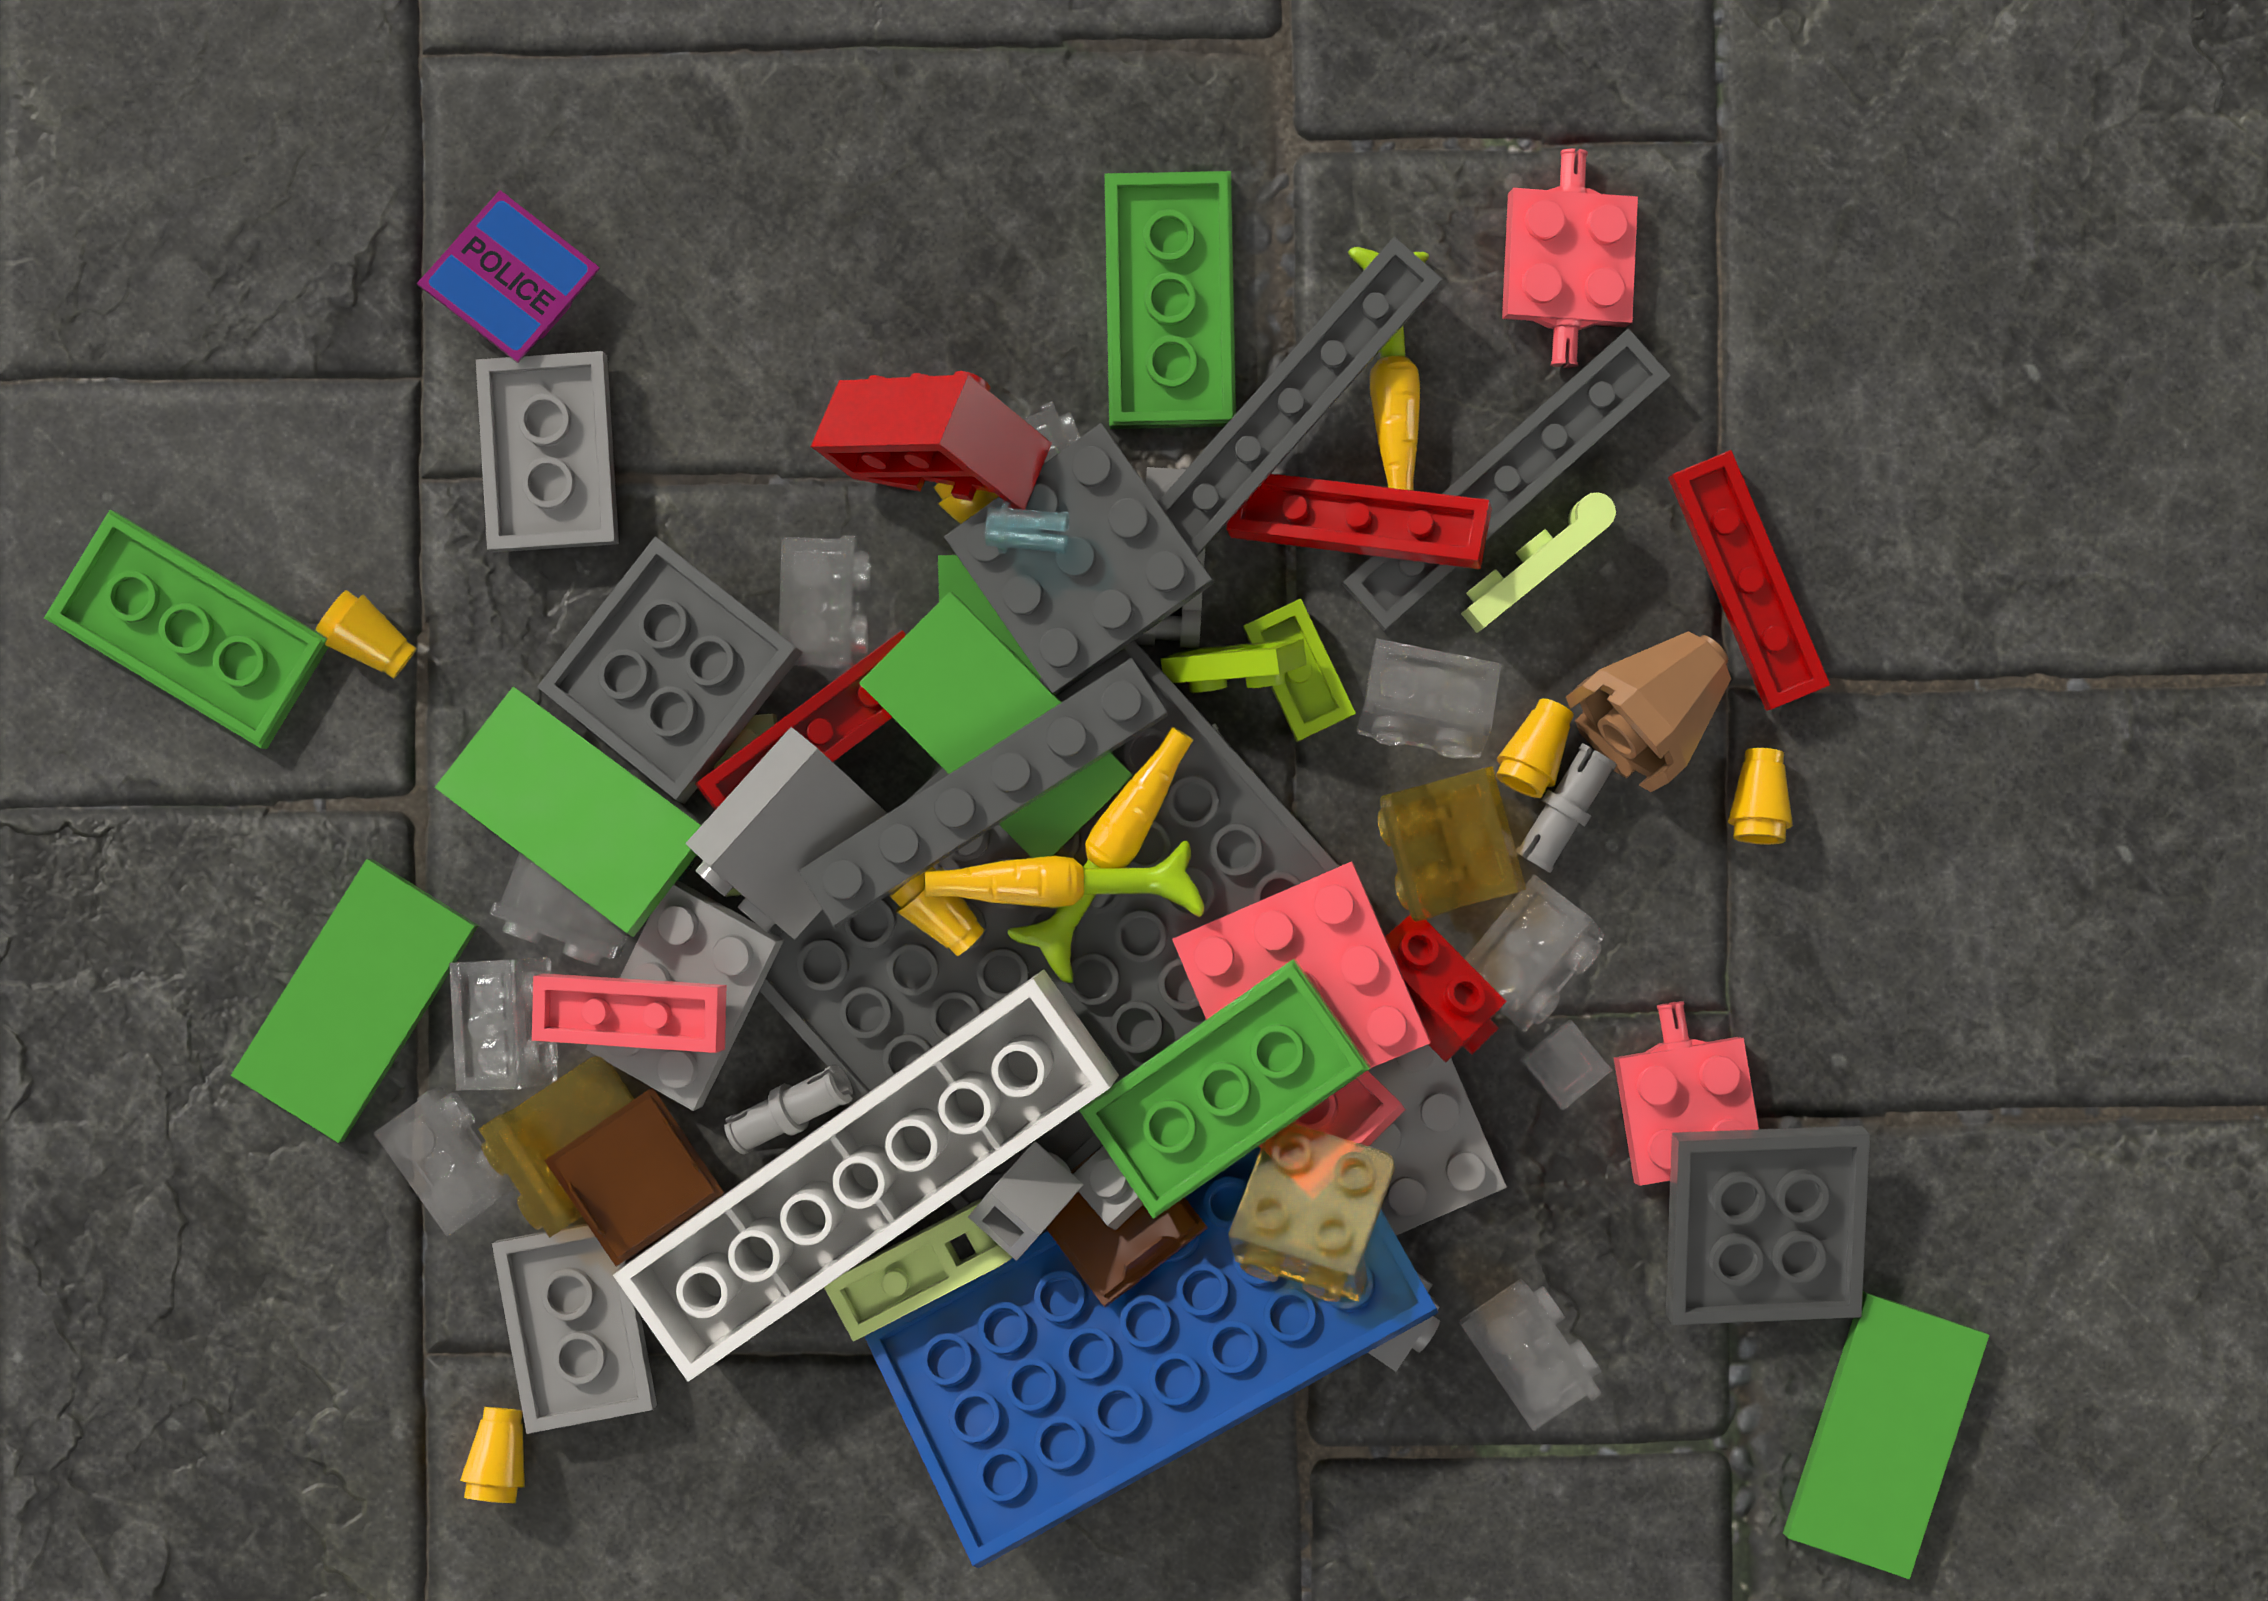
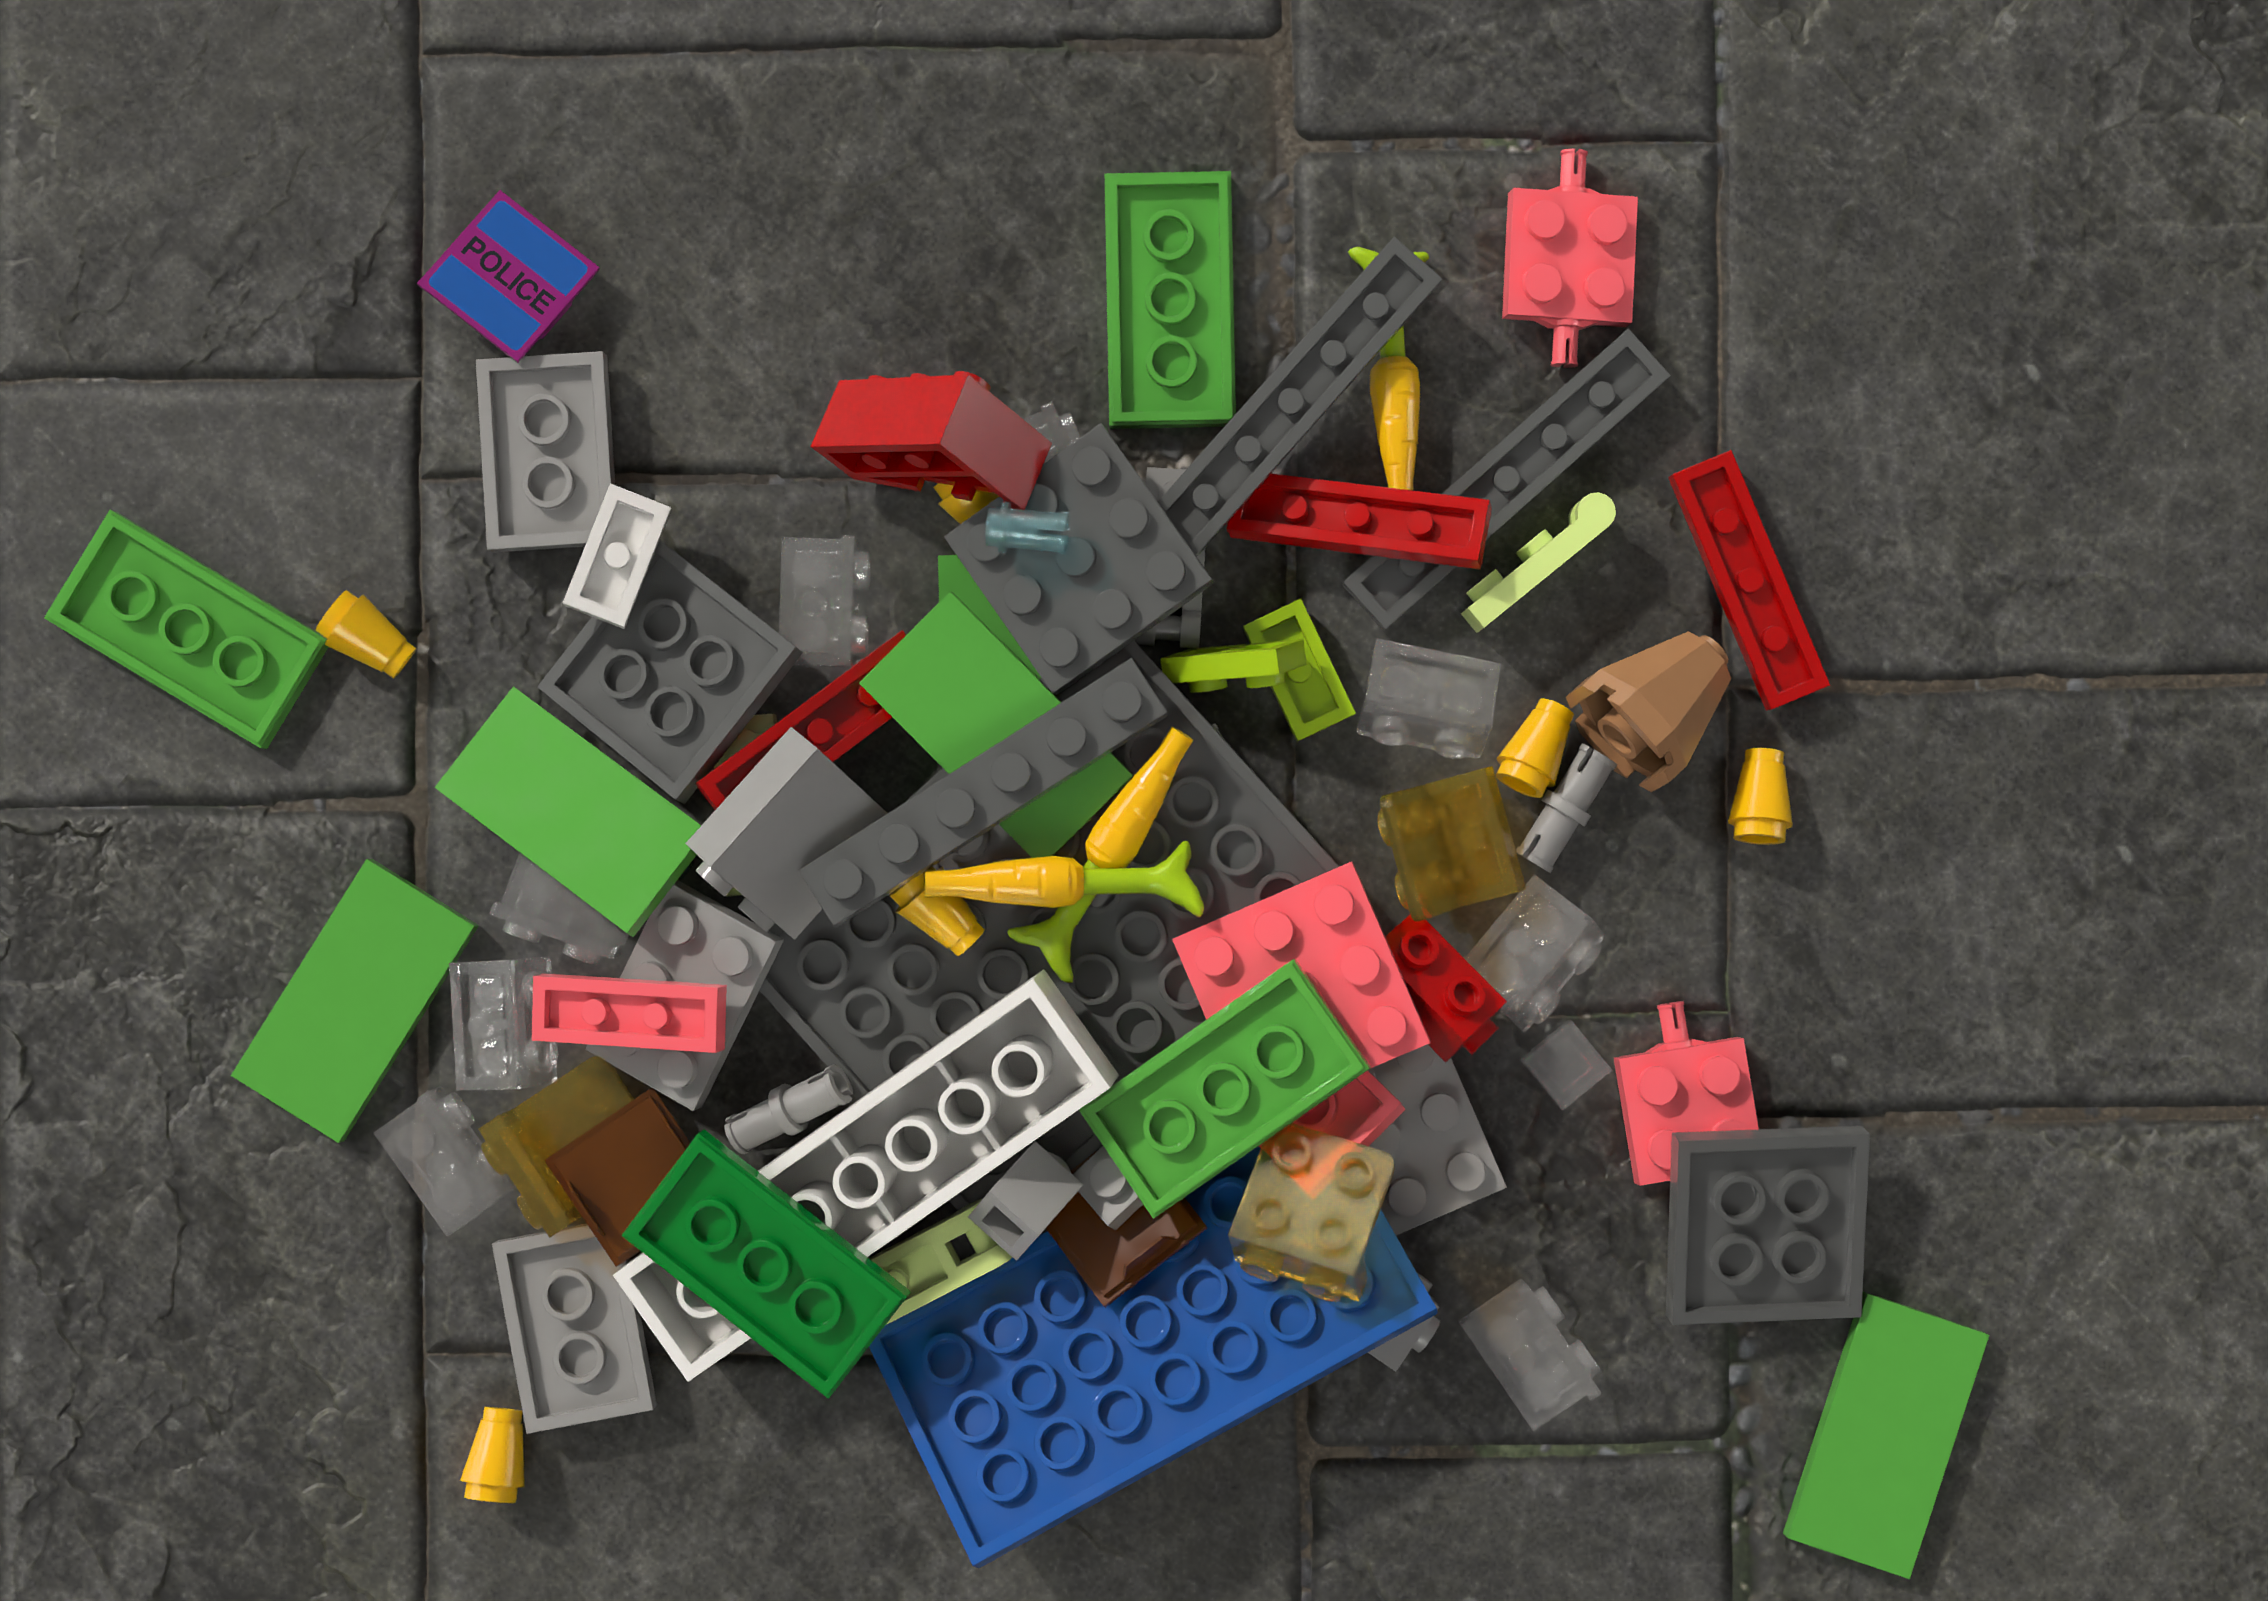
none -> white plate [563,483,671,629]
none -> green tile [621,1129,911,1399]

